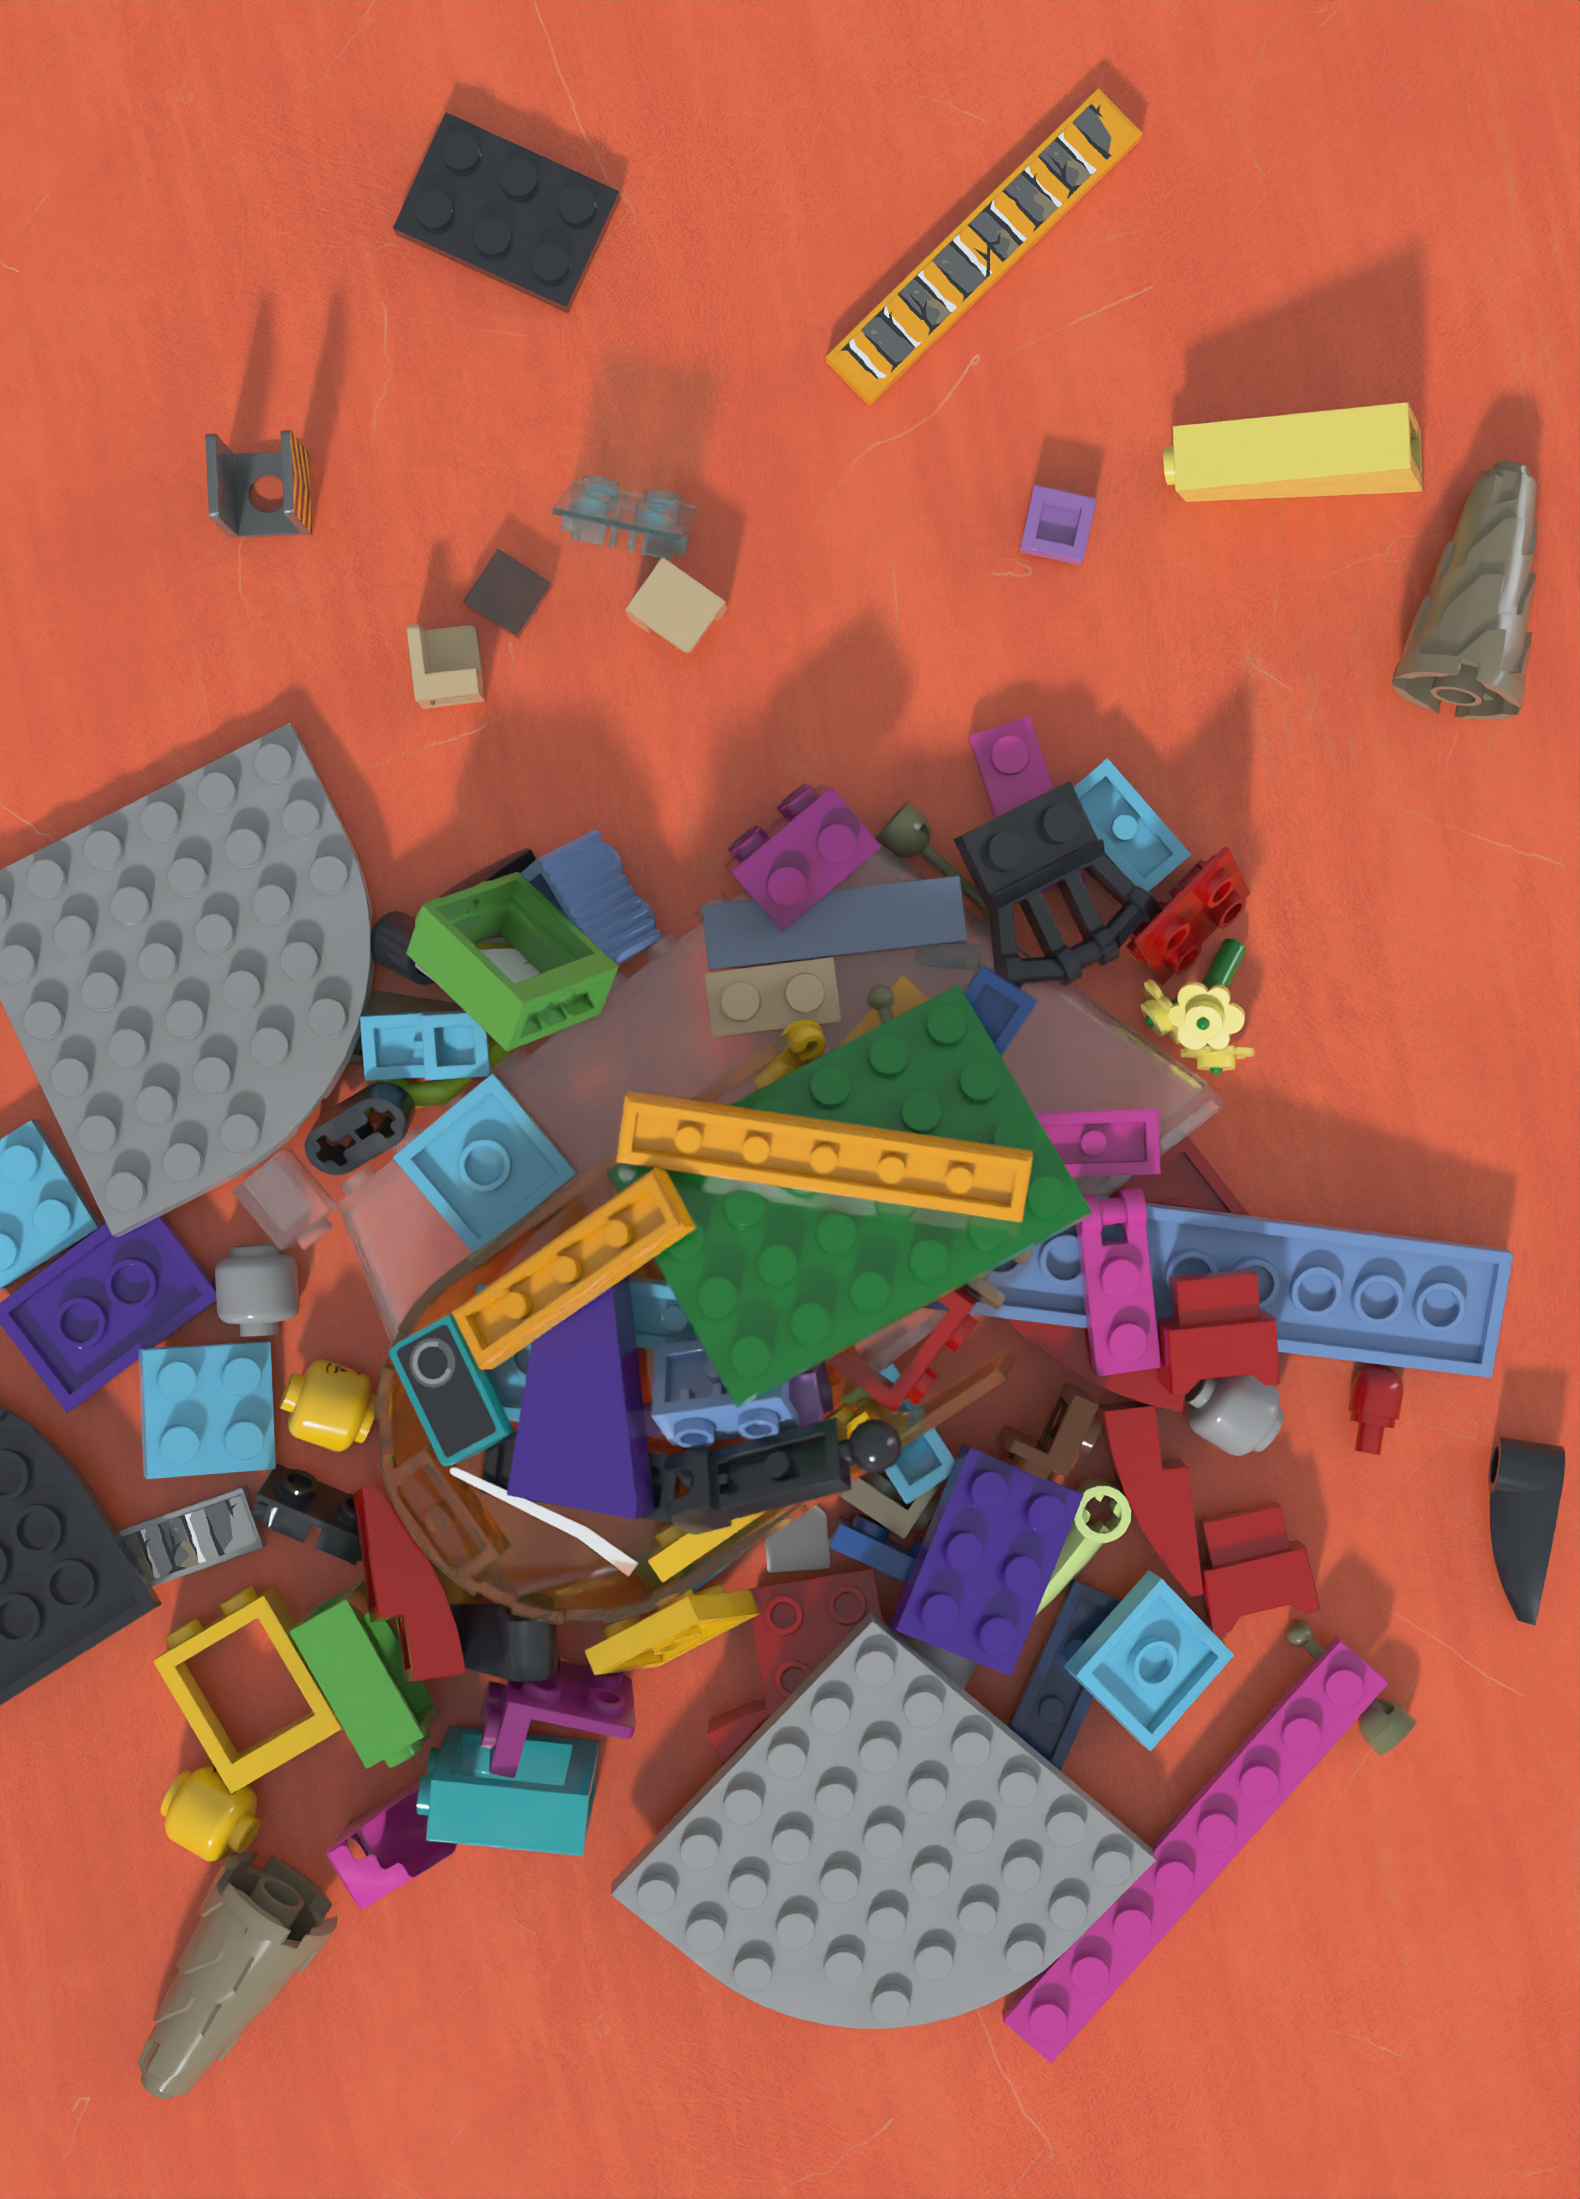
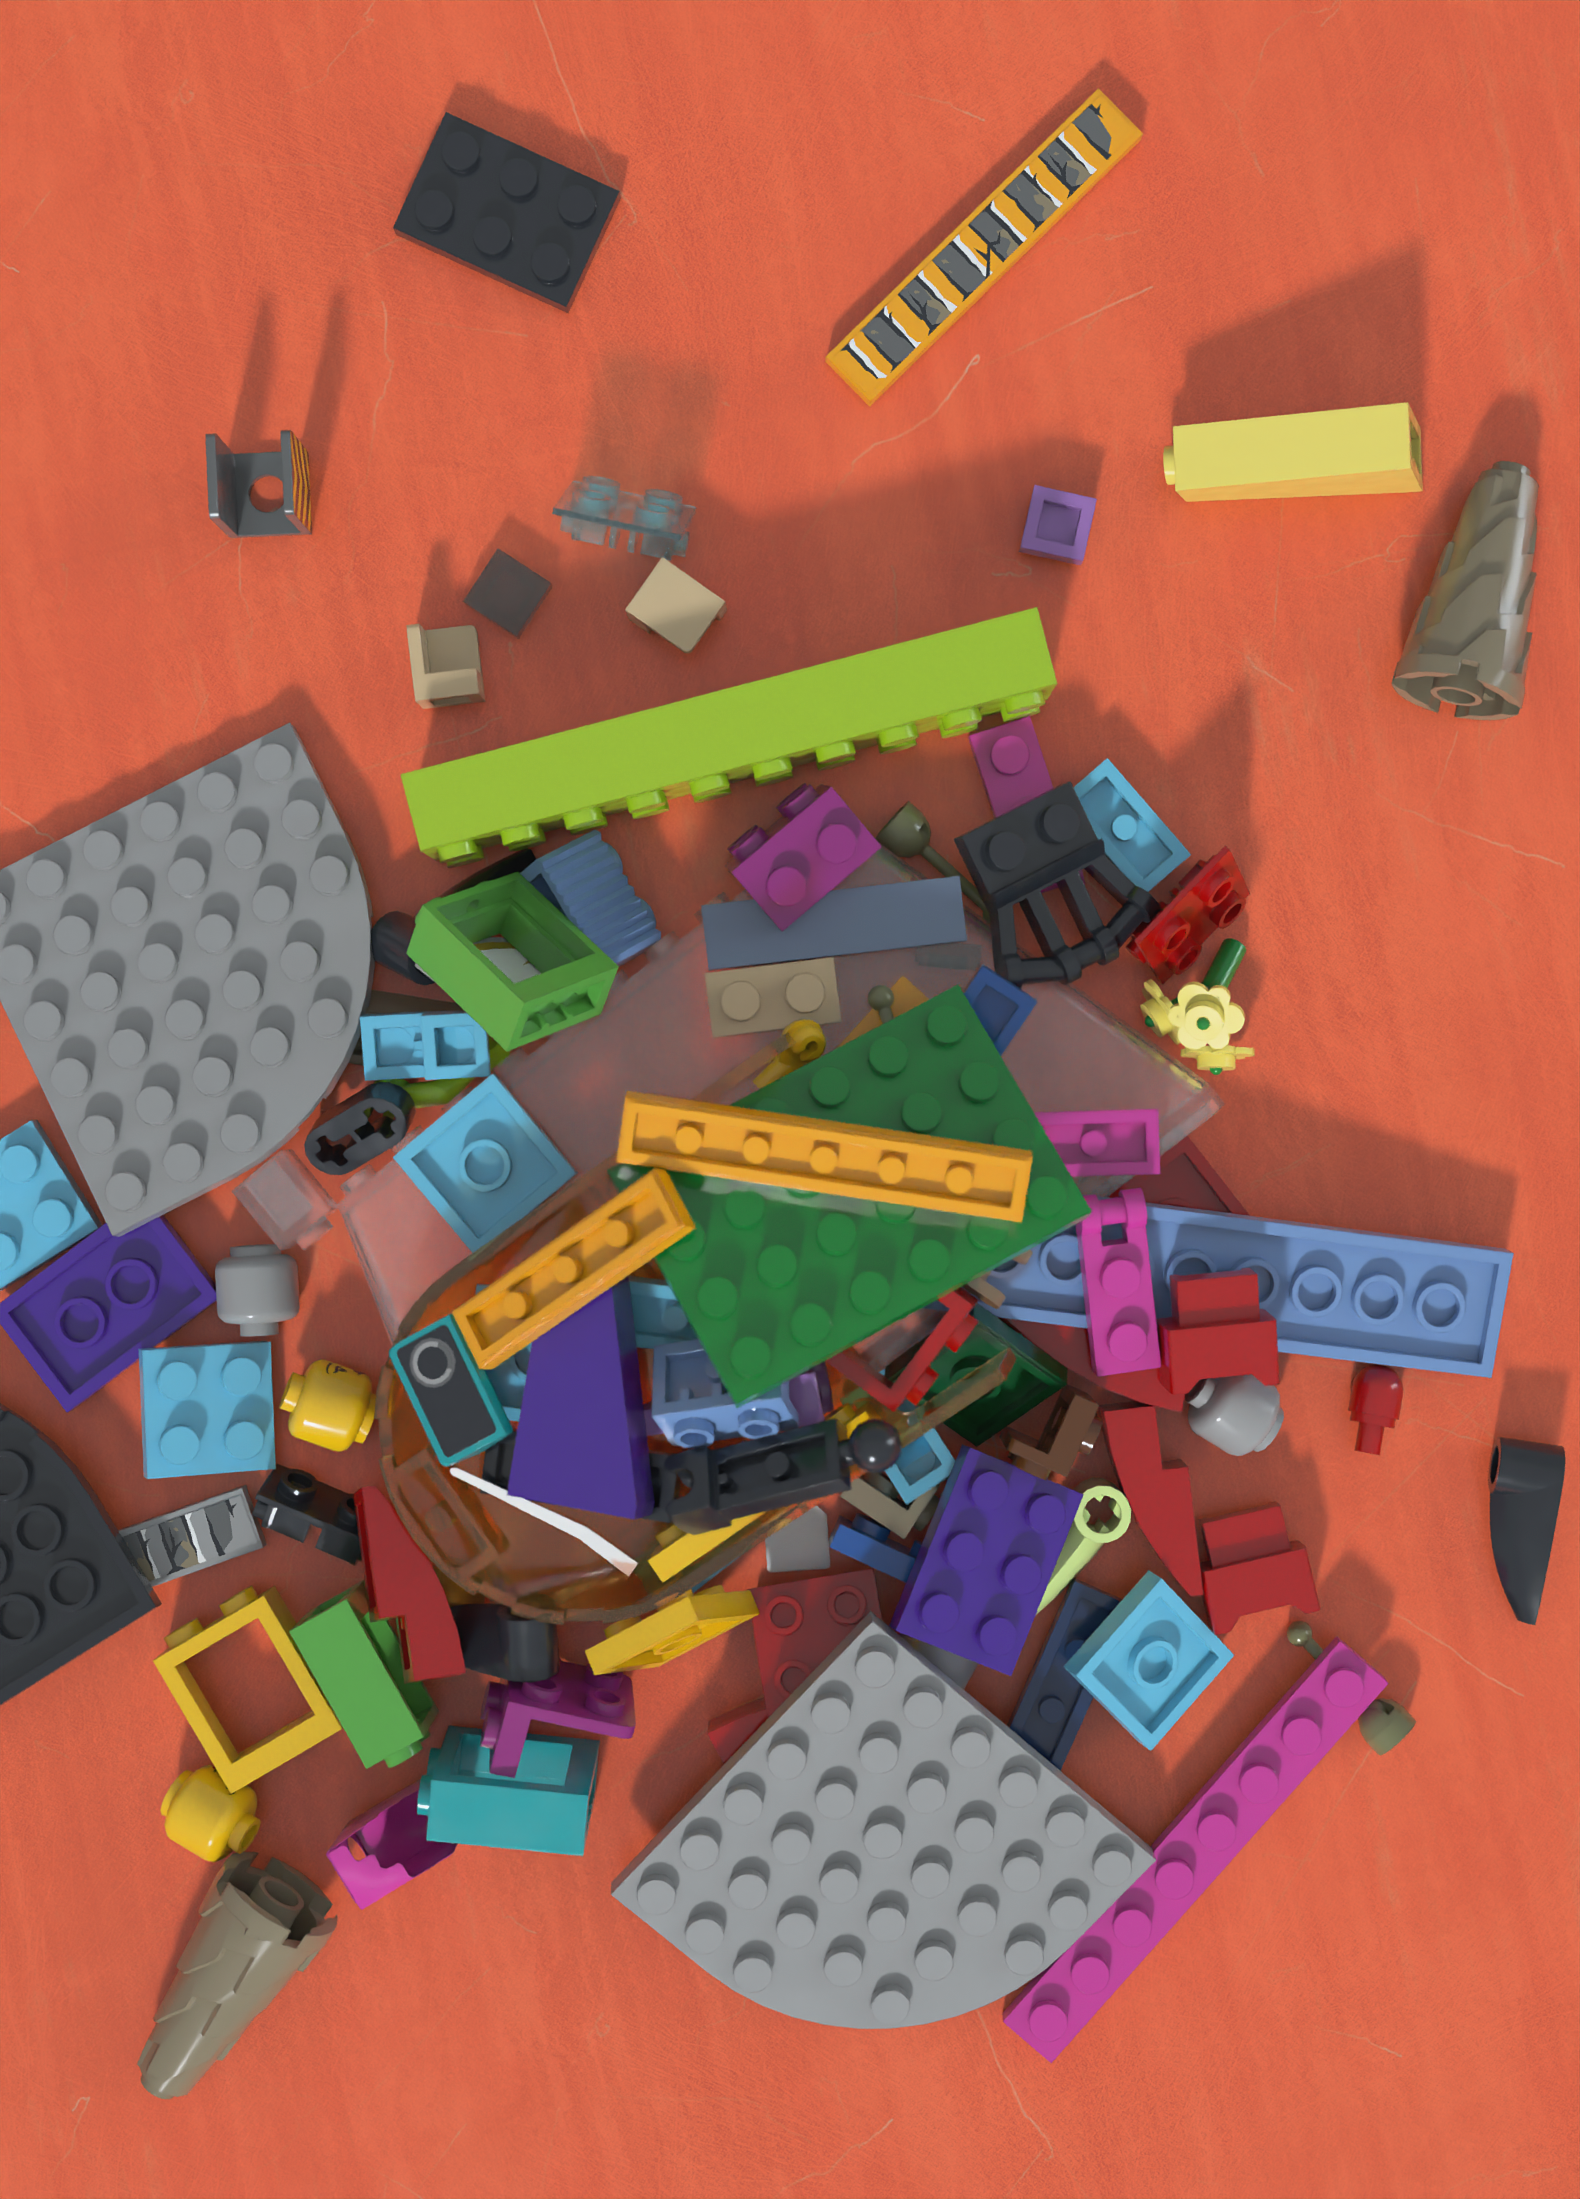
none -> lime brick [400,607,1057,868]
none -> dark green plate [884,1303,1068,1447]

